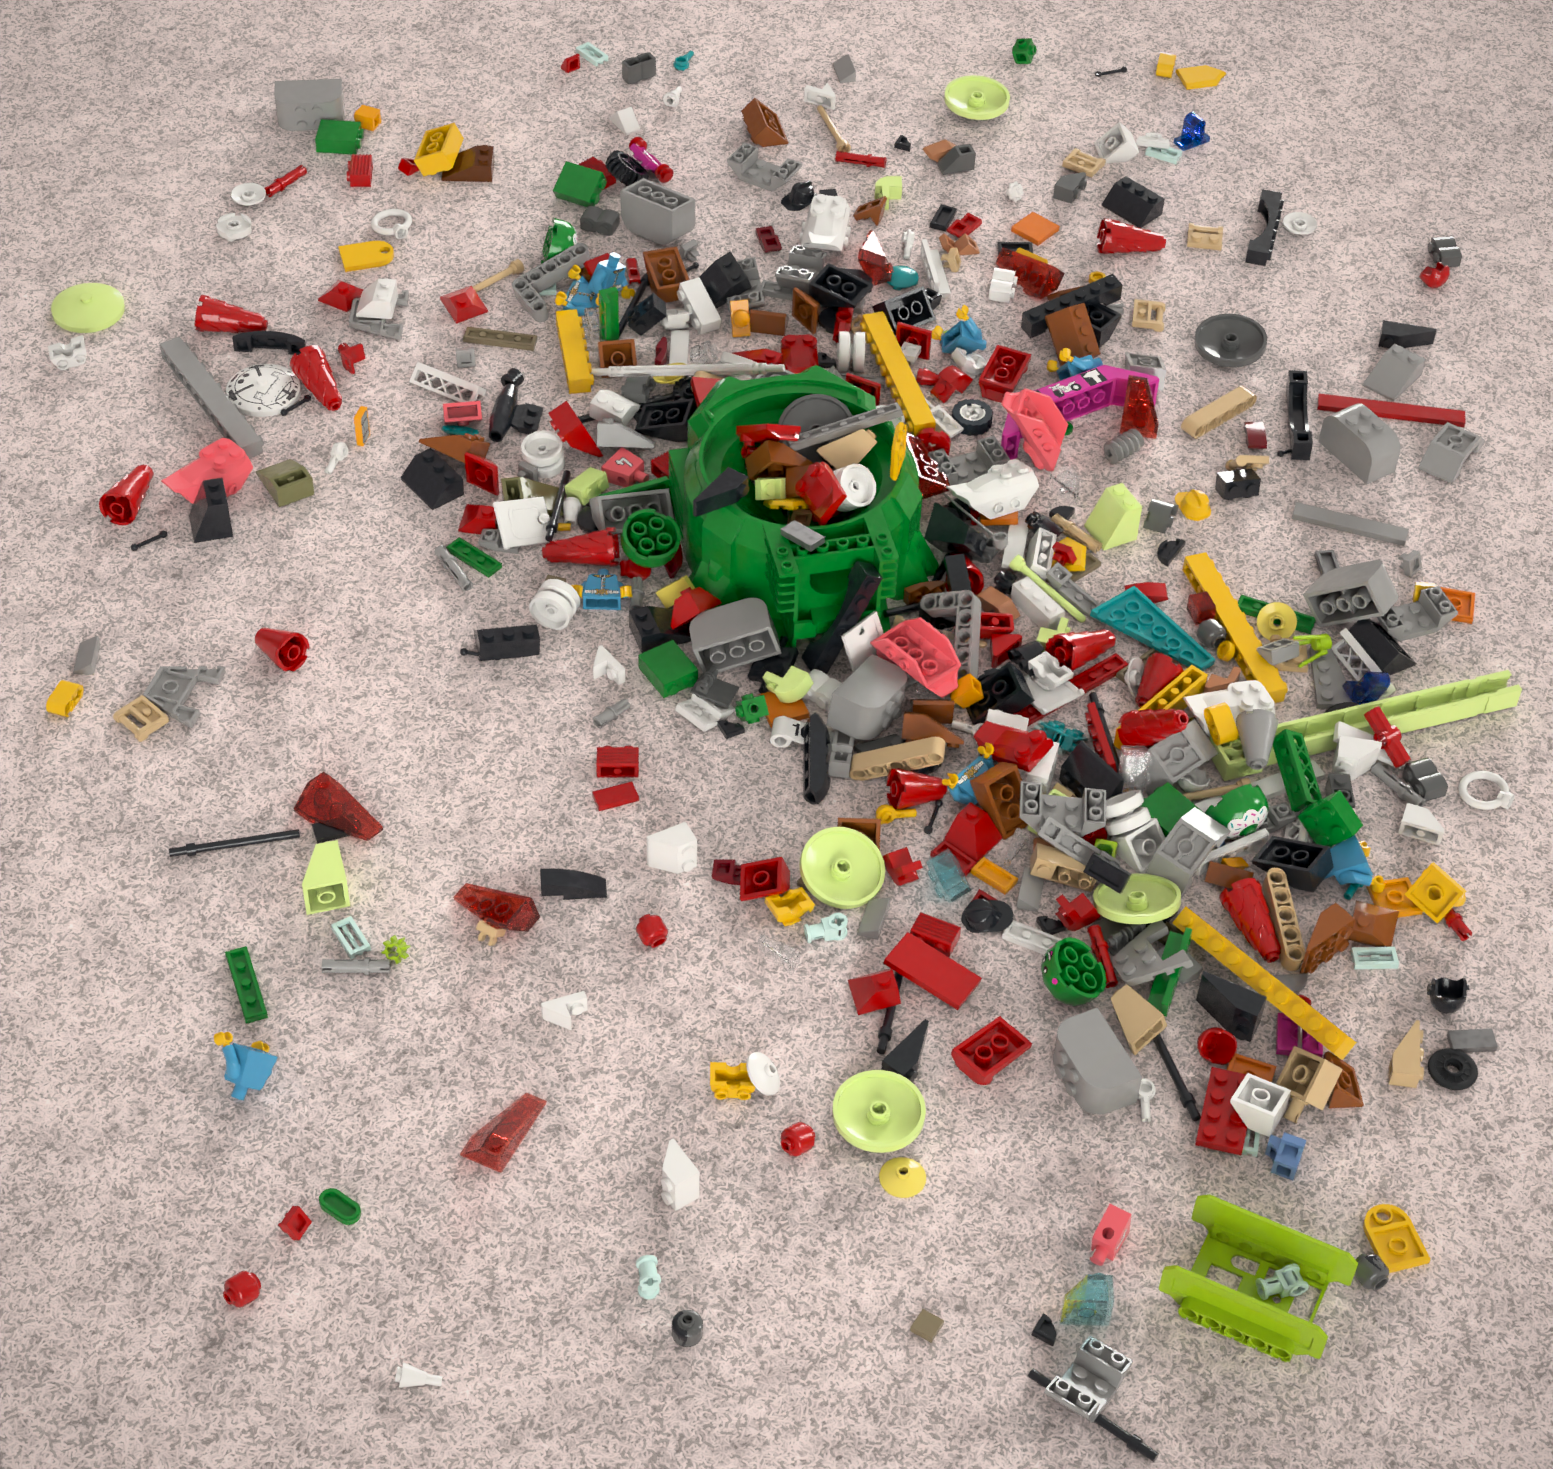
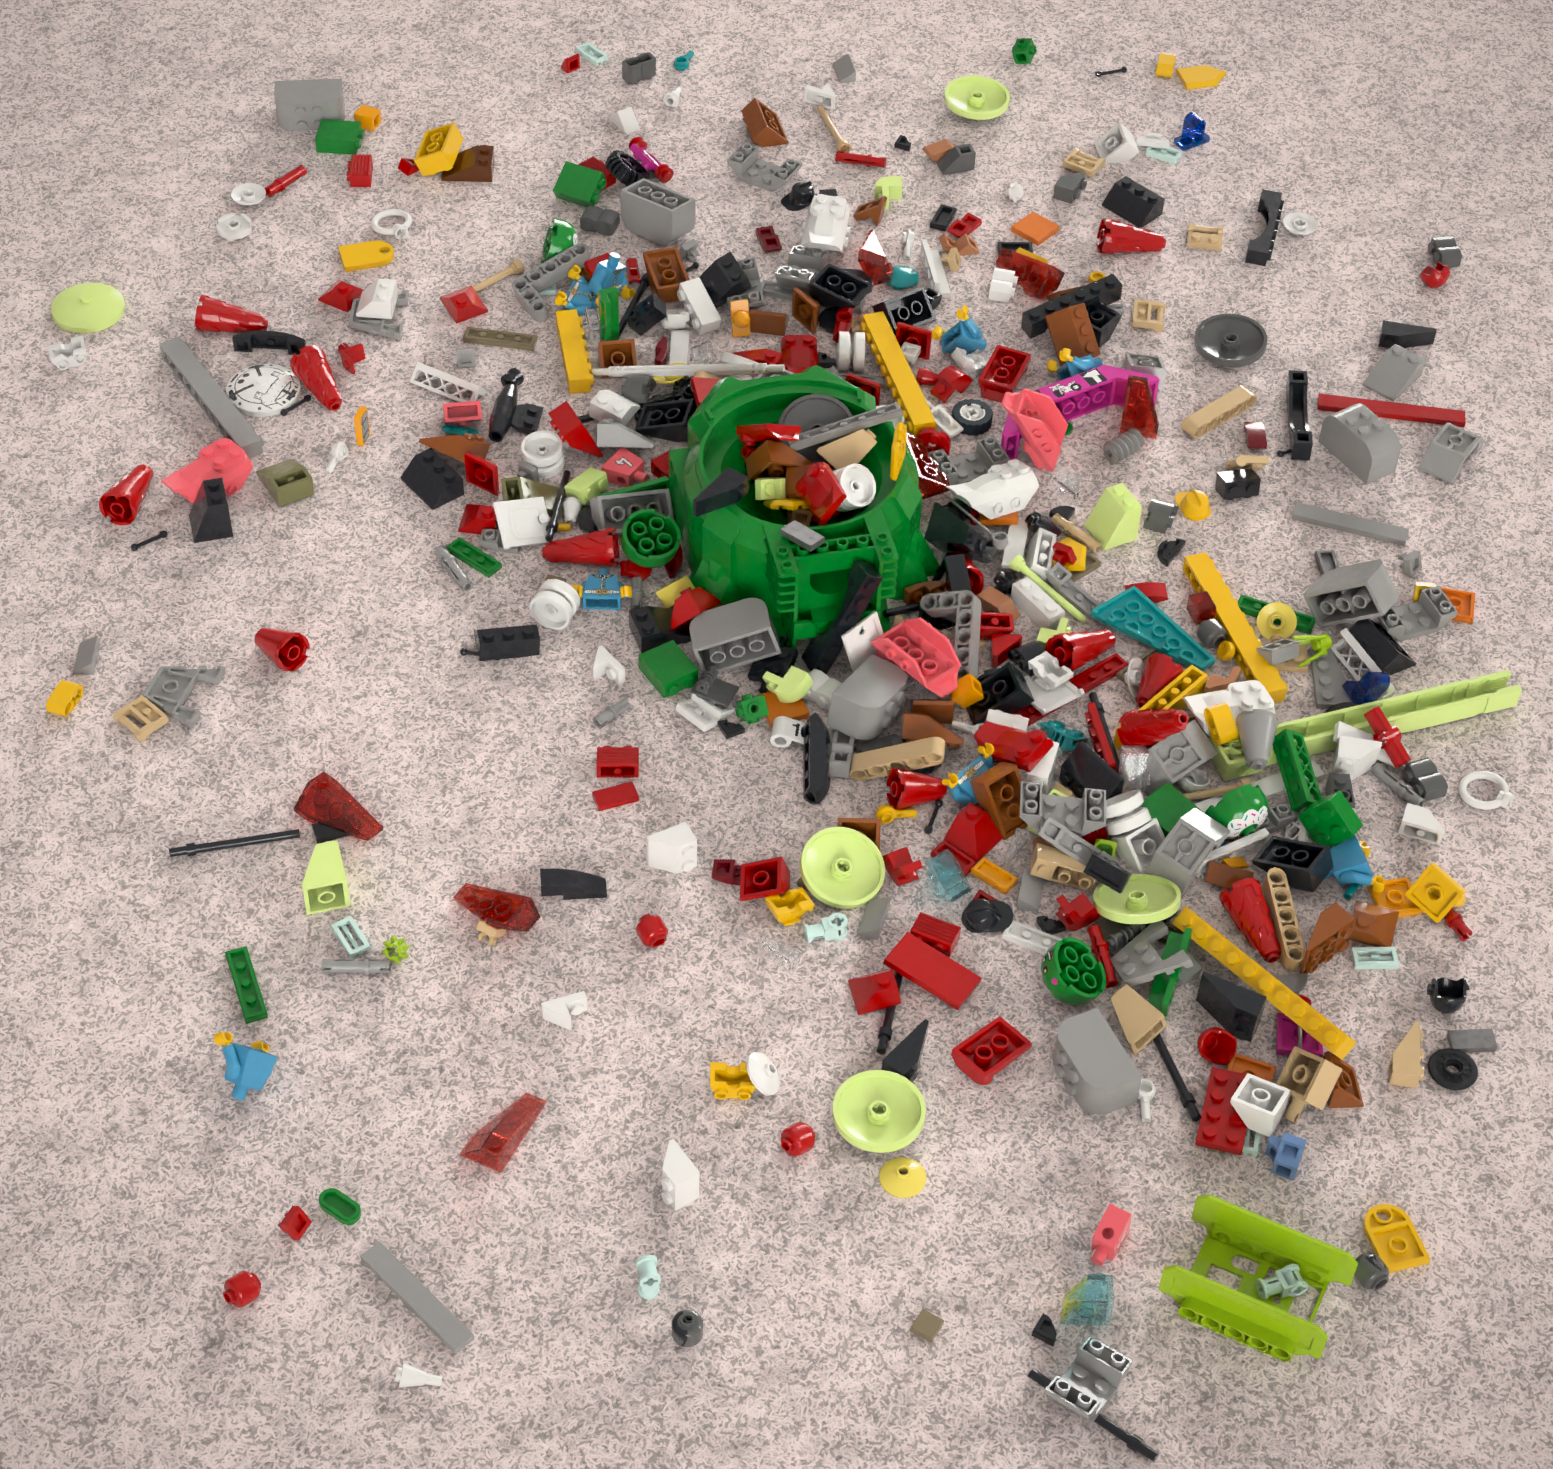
none -> light grey tile [360,1241,474,1354]

